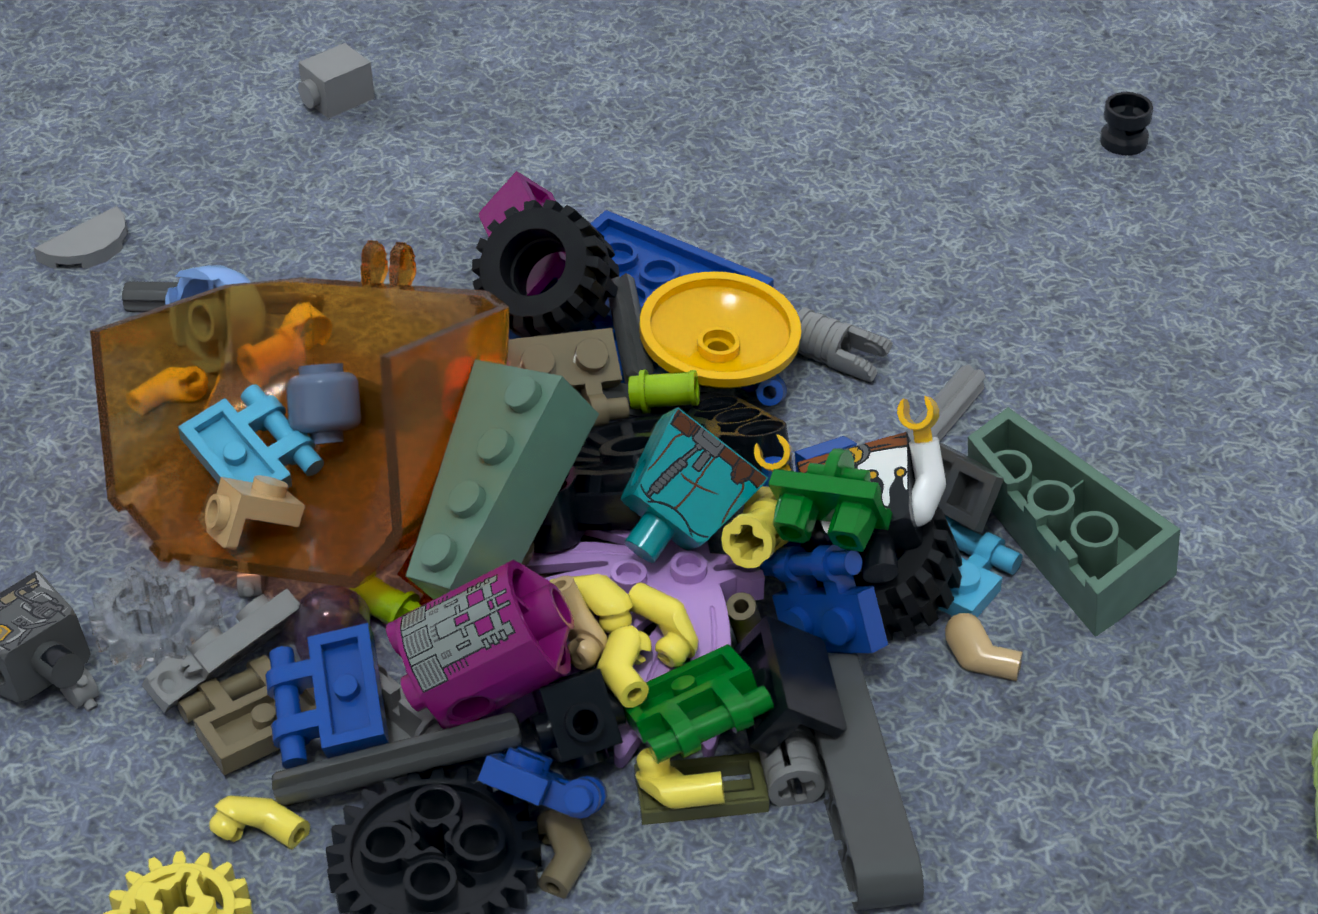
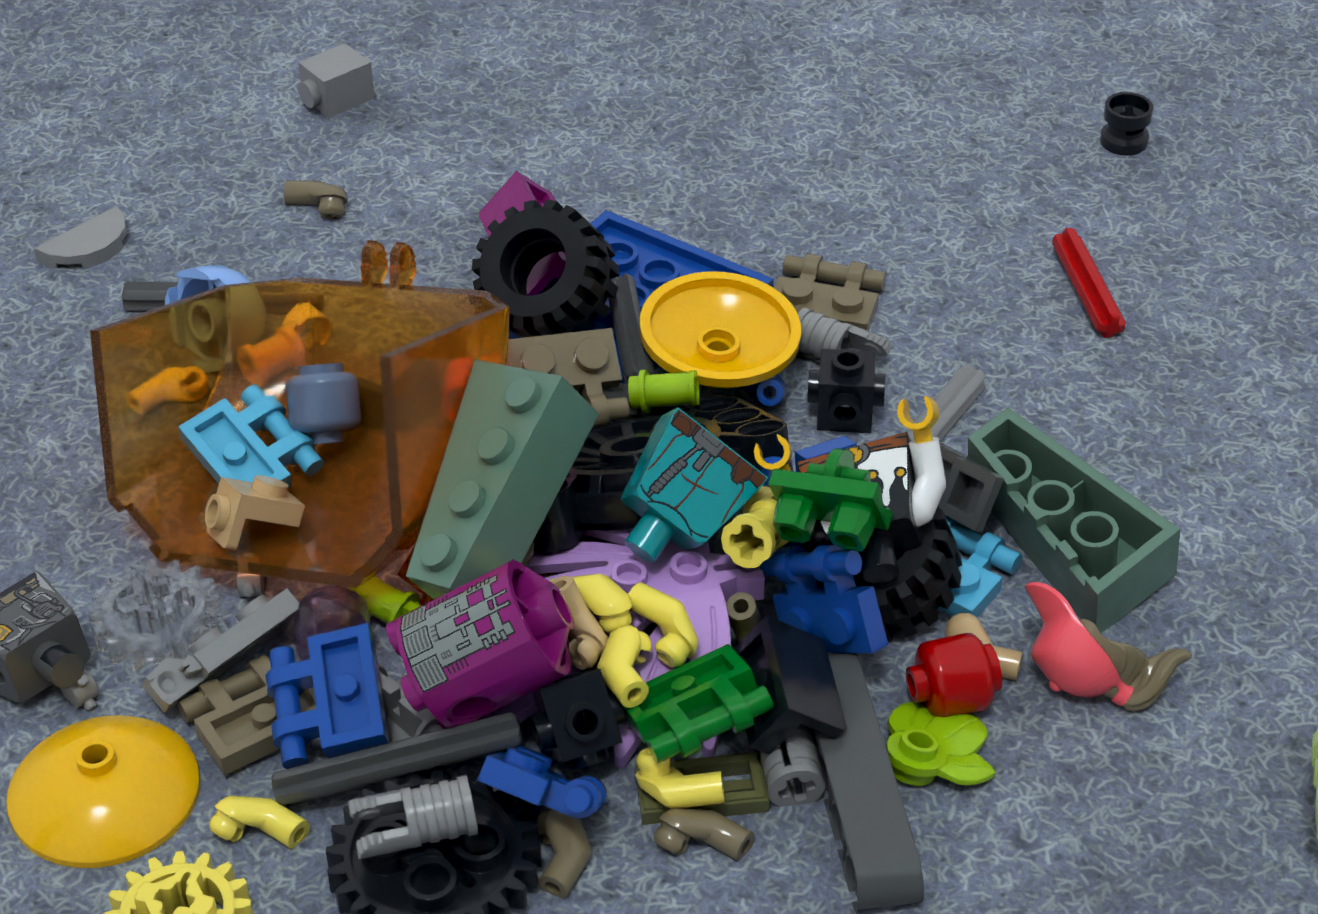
none -> yellow dish [6,715,200,868]
none -> dark tan arm [284,180,348,219]
none -> light grey hinge [348,775,478,859]
none -> dark tan arm [653,808,755,861]
none -> dark tan plate [774,253,886,331]
none -> black brick [807,349,886,434]
none -> lime plate [885,702,996,786]
none -> red head [906,633,1002,717]
none -> coral hair [1024,582,1192,712]
none -> red axle [1052,228,1126,338]

